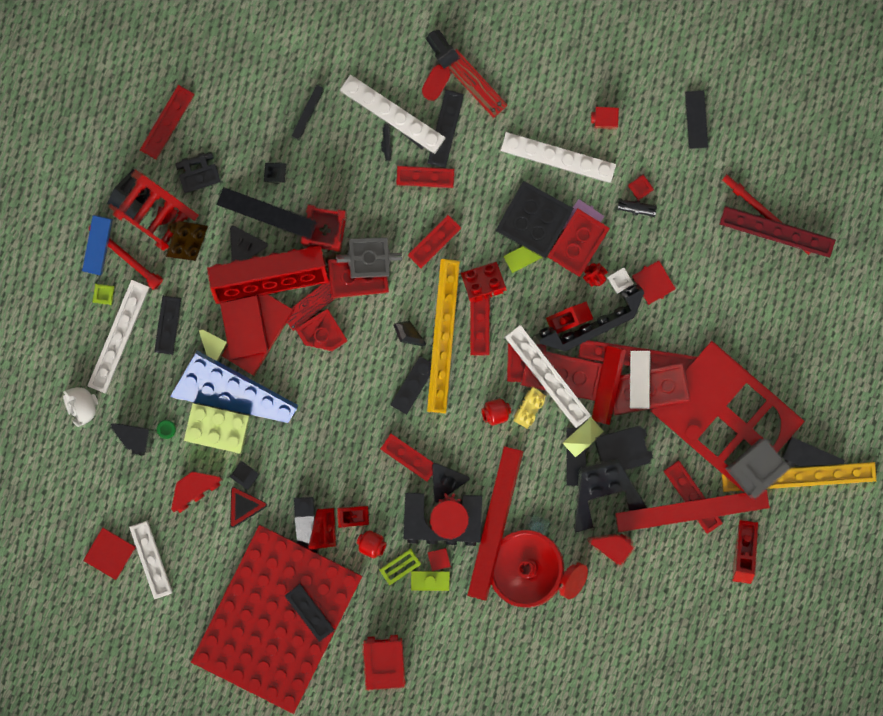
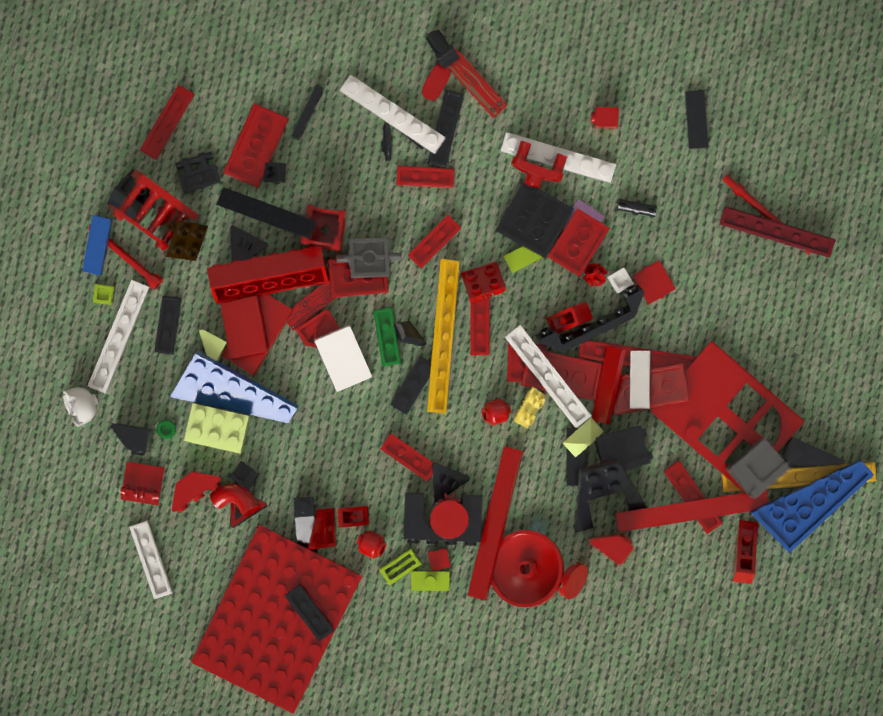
red tile [83,527,136,580] -> none
red container [363,634,405,690] -> none
red tile [627,174,654,200] -> none
none -> red hinge [120,462,165,506]
none -> red cylinder [210,484,259,516]
none -> red tile [223,103,289,188]
none -> white tile [314,325,372,392]
none -> green tile [373,307,401,367]
none -> red connector [511,141,567,188]
none -> blue wing [750,459,874,553]

